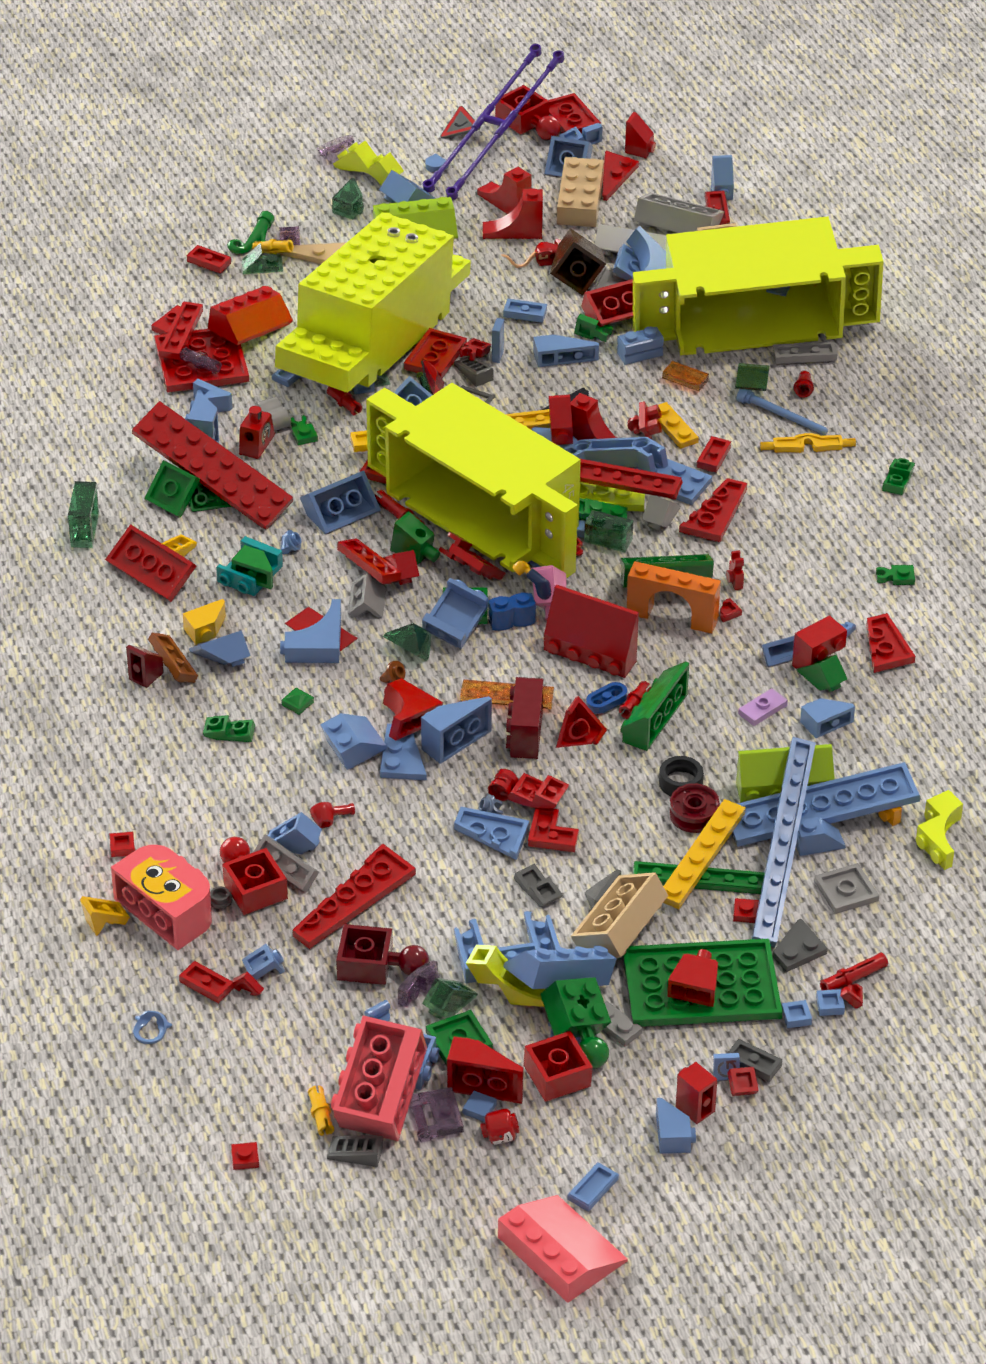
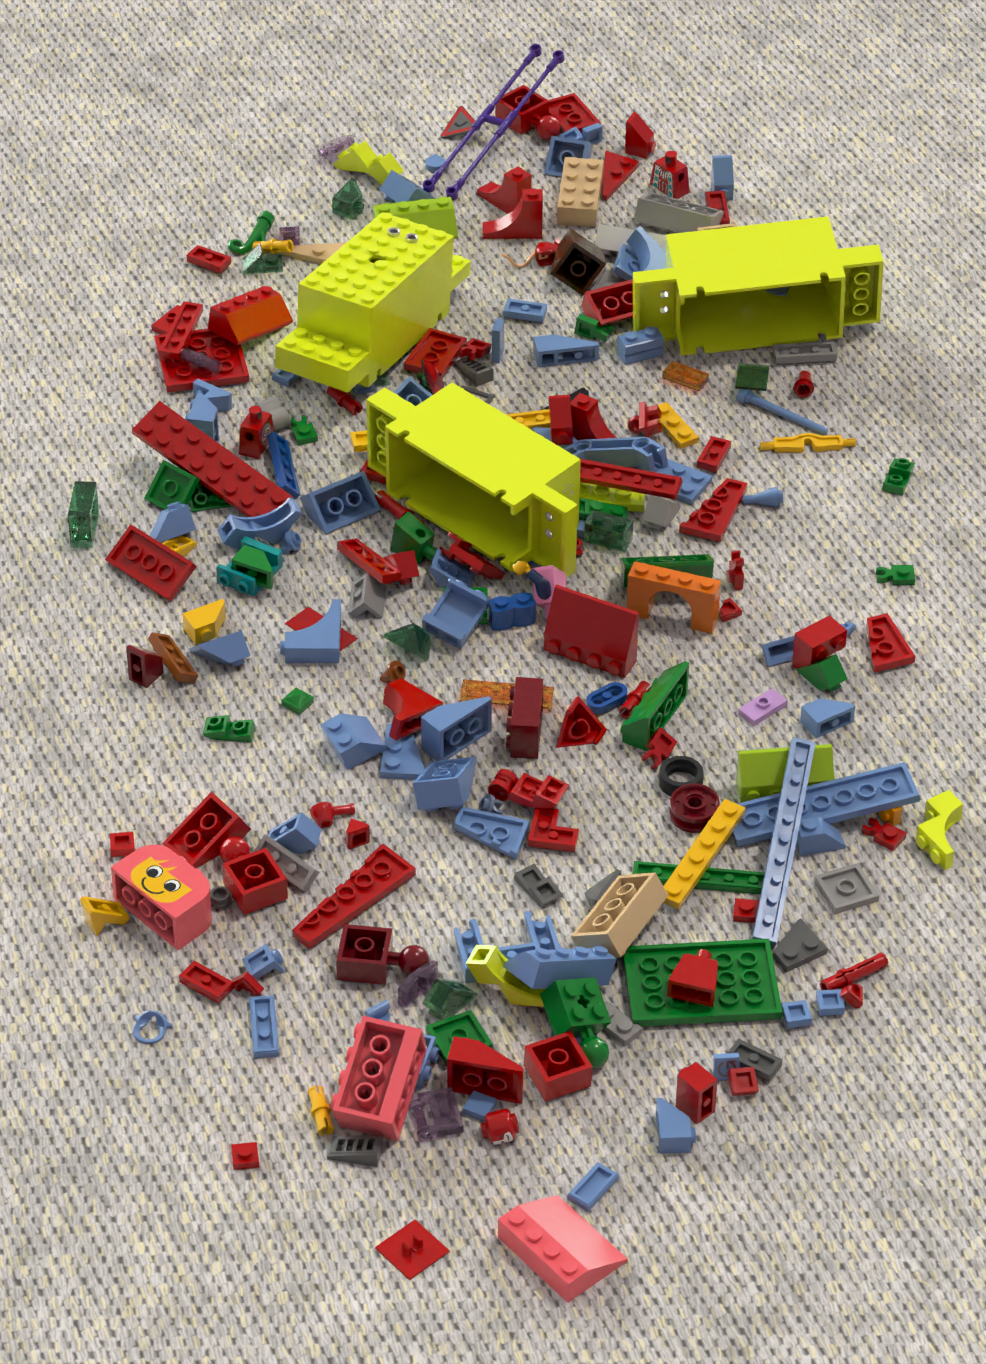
none -> medium blue slope [150,502,196,543]
none -> red slope [162,792,251,869]
none -> medium blue arch [218,497,302,550]
none -> medium blue tile [249,995,279,1059]
none -> blue plate [267,431,301,499]
none -> red slope [346,818,370,849]
none -> red piece [375,1219,450,1280]
none -> medium blue slope [413,757,477,812]
none -> medium blue slope [429,549,474,589]
none -> red plate [641,727,677,769]
none -> red torso [650,151,690,199]
none -> medium blue cone [743,486,783,507]
none -> red plate [861,817,907,851]

